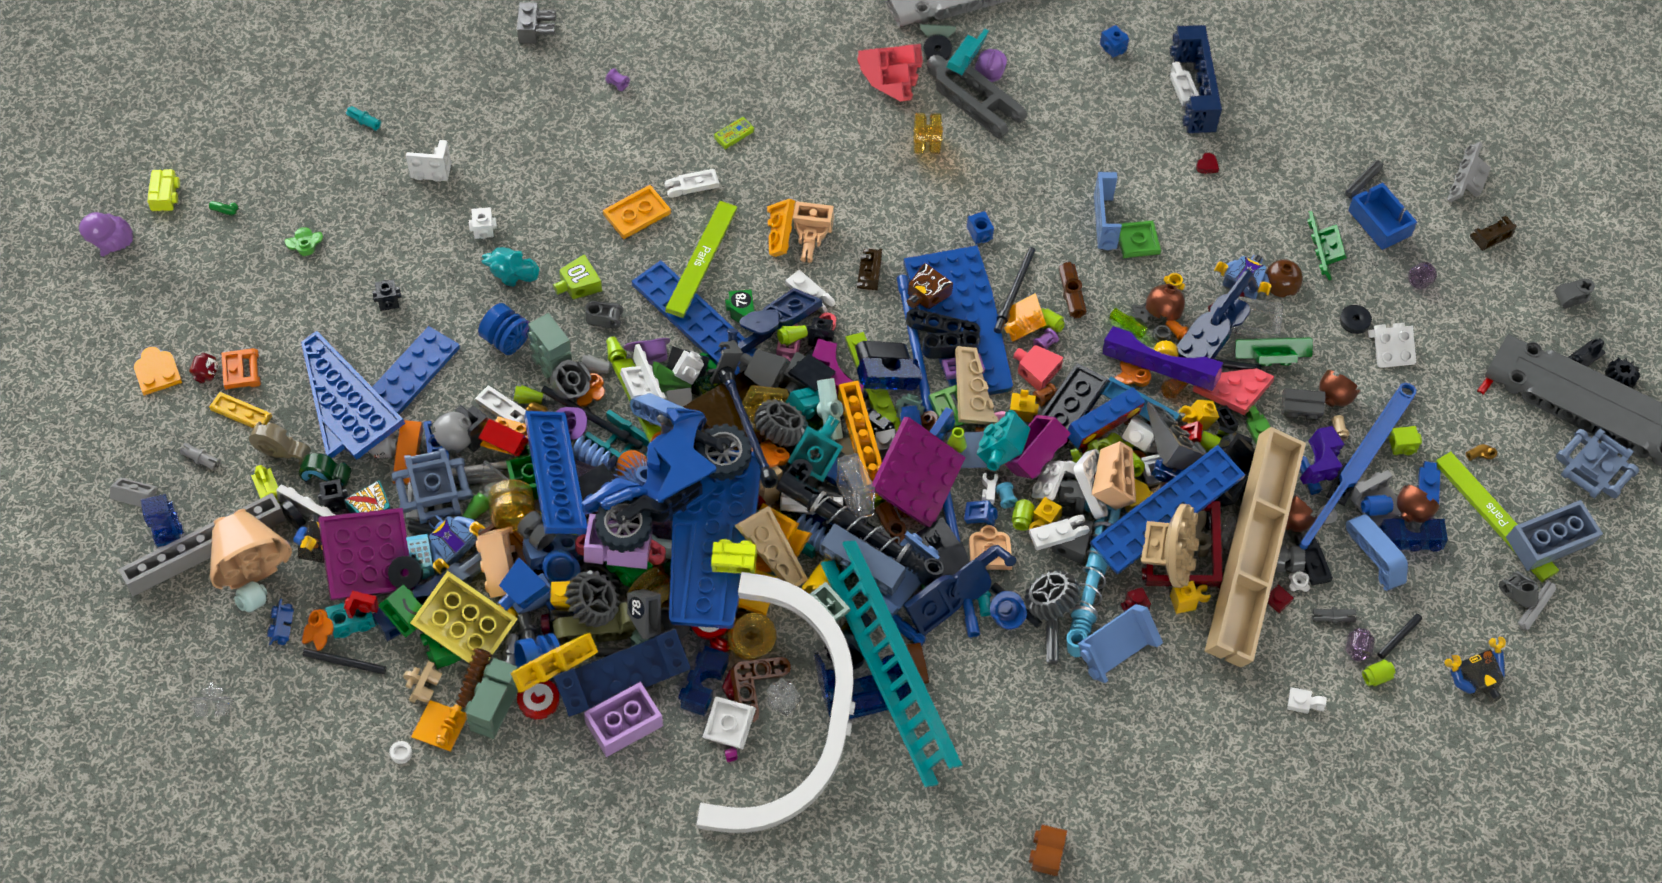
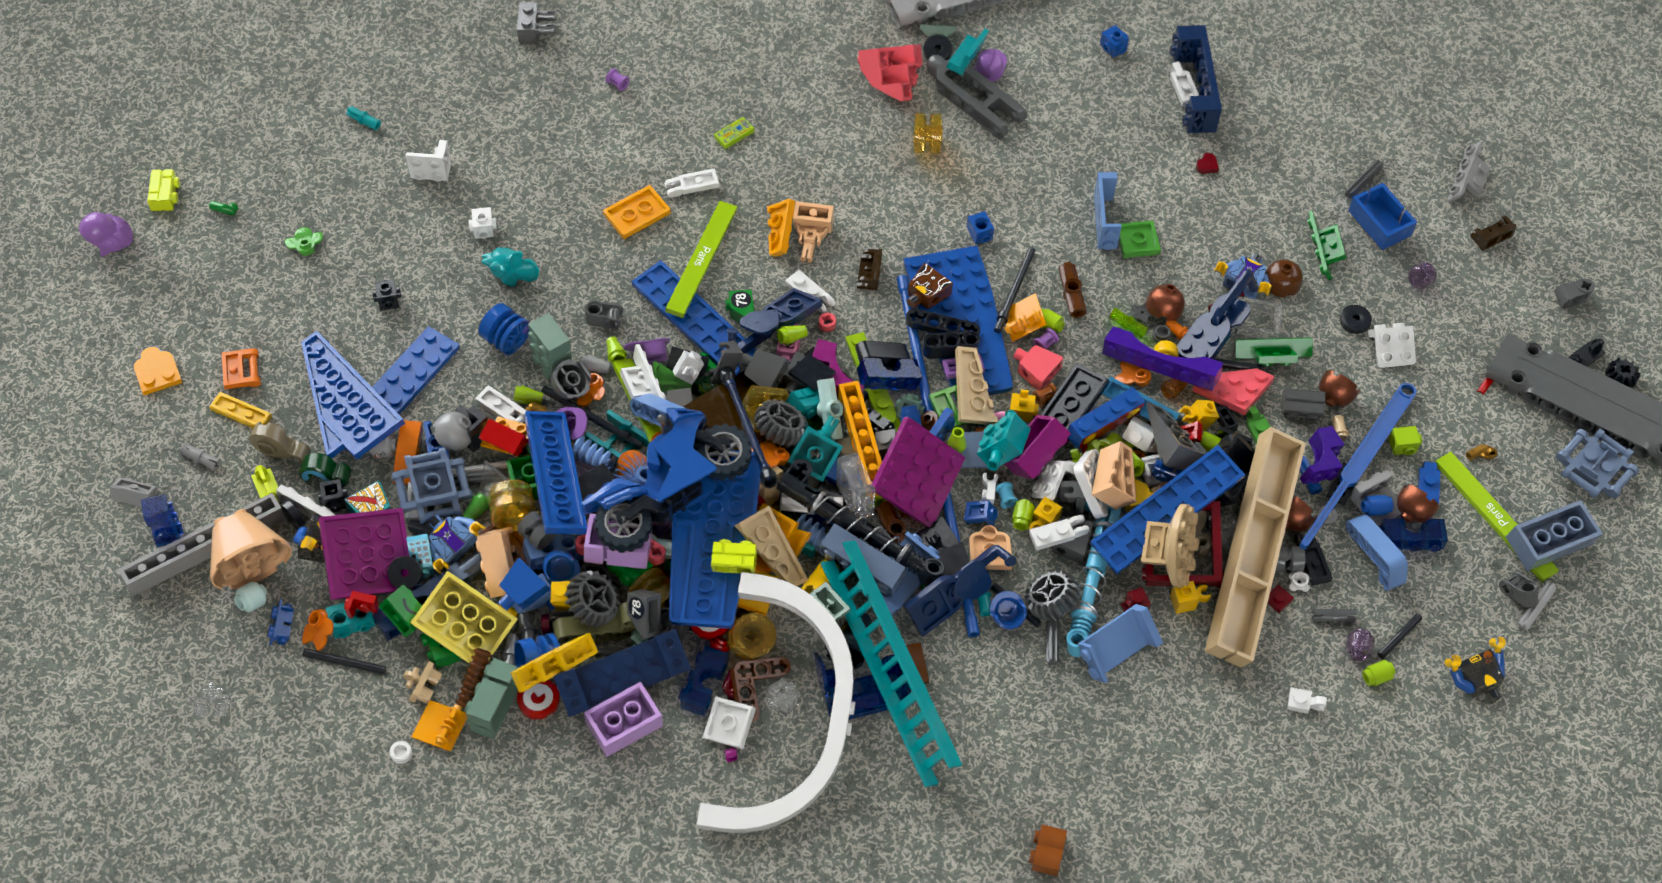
dark red head [189,353,219,384] -> none
lime torso [553,254,602,300] -> none
black brick [807,317,835,347] -> none
blue axle [893,614,926,646] -> none
yellow plate [1163,273,1185,290] -> none

